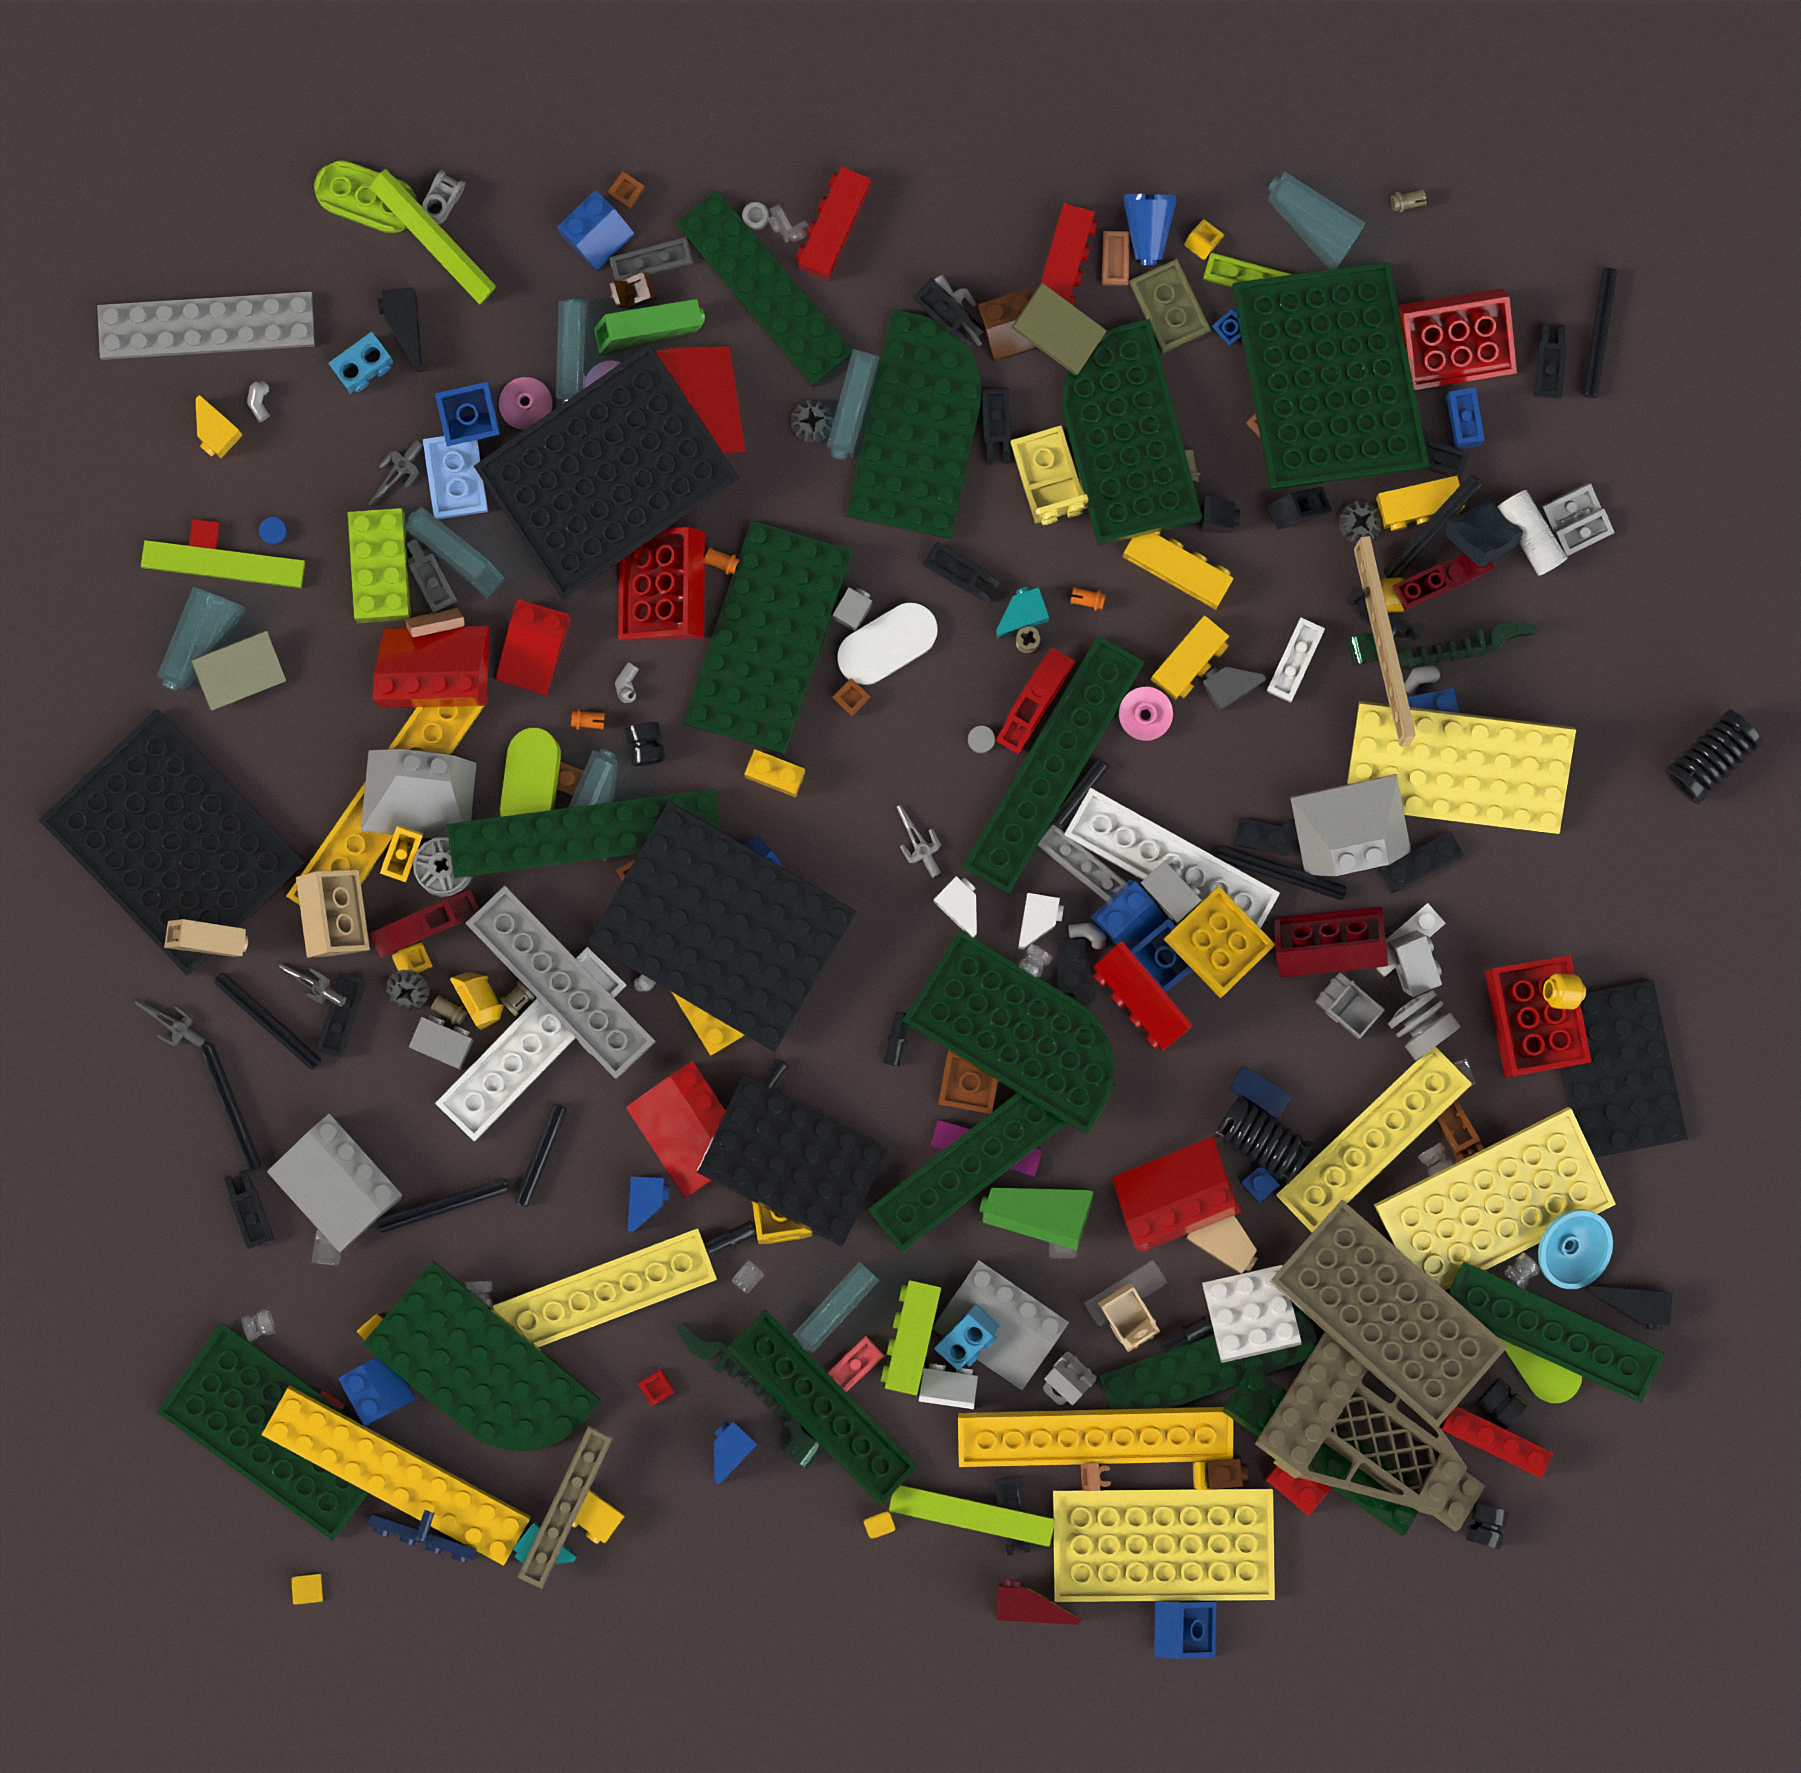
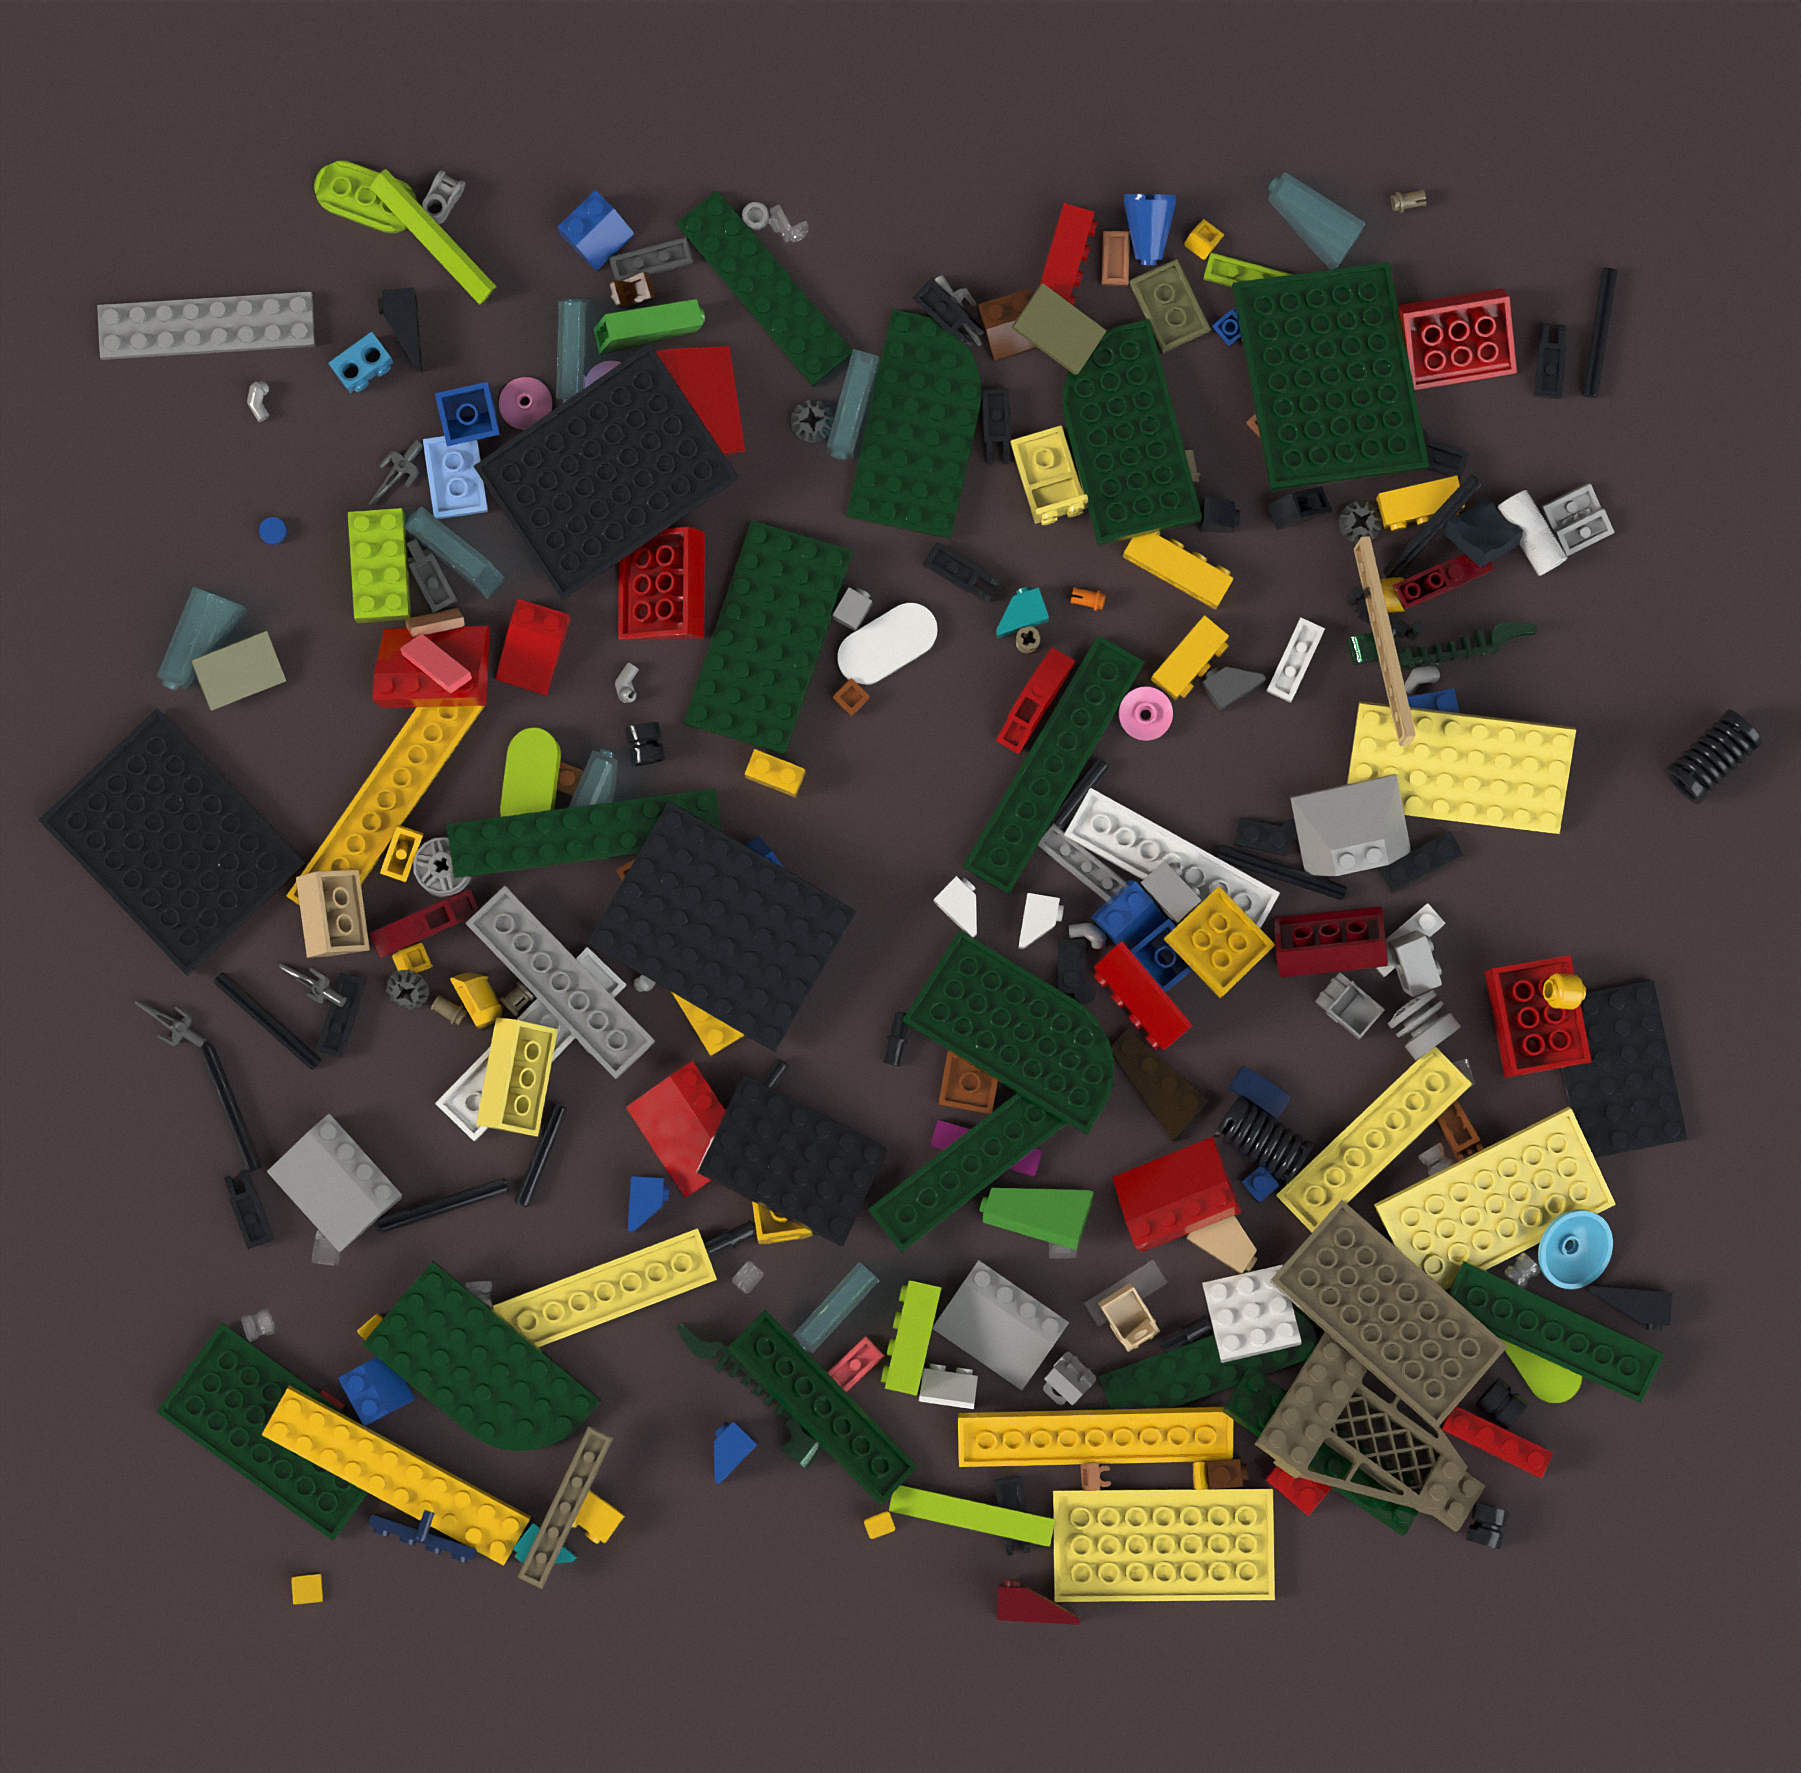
lime tile [141,540,305,588] -> none
tan slope [164,919,248,957] -> none
red tile [189,519,220,549] -> none
yellow slope [196,395,242,458] -> none
light grey slope [360,749,476,839] -> none
light grey brick [409,1015,474,1070] -> none
orange pin [571,708,605,730] -> none
dark orange plate [607,171,645,210] -> none
red tile [637,1369,675,1407] -> none
orange pin [705,547,740,575] -> none
red brick [796,166,871,281] -> none
light grey piece [896,805,942,878] -> none
dark azure brick [934,1303,1000,1371] -> none
light grey tile [968,726,995,754] -> none
clear wheel [1017,943,1053,978] -> none
blue slope [1154,1601,1217,1659] -> none
blue panel [1446,388,1485,449] -> none
none -> coral tile [400,633,472,694]
none -> light yellow slope [476,1017,558,1137]
none -> dark brown wing [1111,1029,1208,1142]

